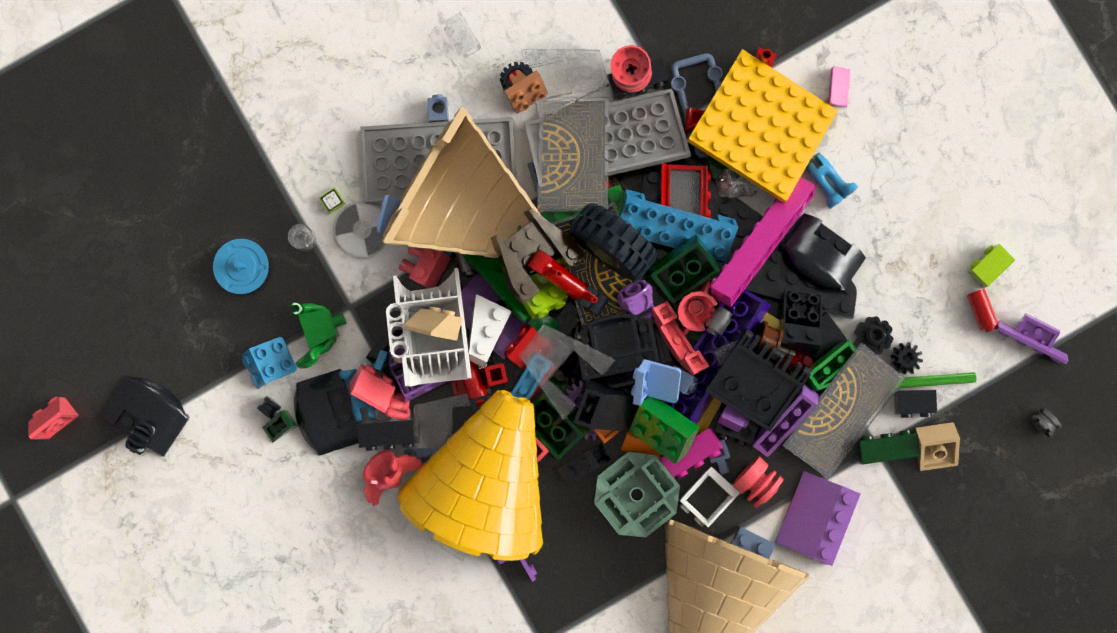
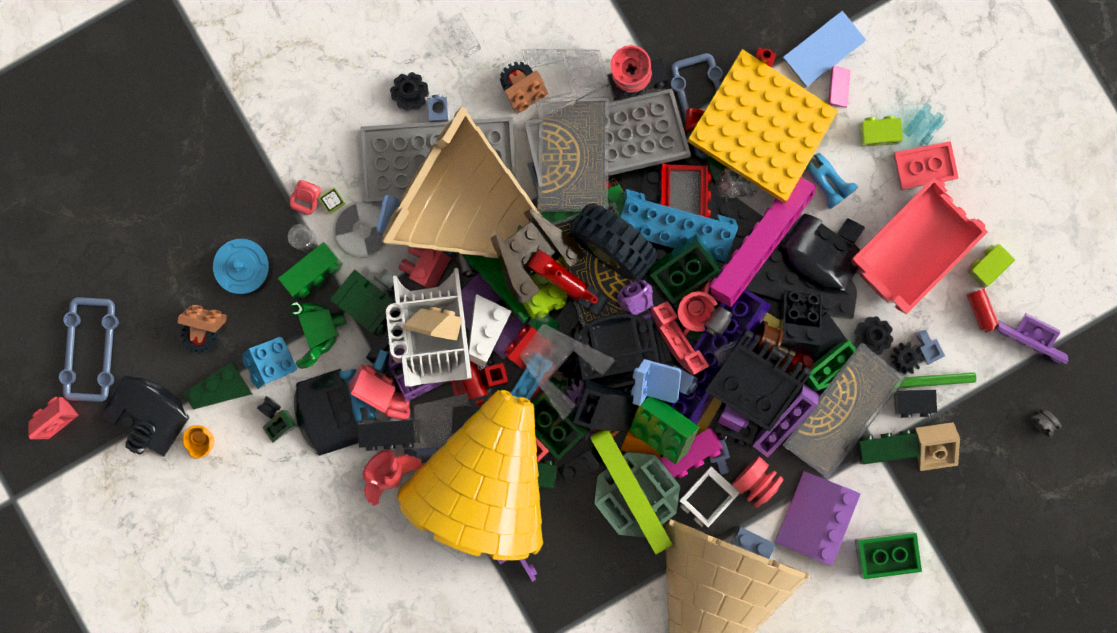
none -> sand blue bar [59,297,119,402]
none -> nougat plate [177,305,227,354]
none -> light orange hair [182,425,215,459]
none -> dark green wing [183,362,253,410]
none -> green brick [278,242,343,300]
none -> coral piece [290,180,321,215]
none -> dark green piece [330,269,399,336]
none -> black plant [390,72,429,111]
none -> dark green brick [538,459,557,489]
none -> lime beam [590,430,673,555]
none -> light blue tile [783,11,866,87]
none -> black slope [837,218,865,244]
none -> coral cylinder [851,177,988,314]
none -> green brick [855,532,922,579]
none -> lime brick [860,116,903,147]
none -> coral plate [893,141,959,190]
none -> clear light blue brick [903,102,945,146]
none -> sand blue plate [916,330,945,365]

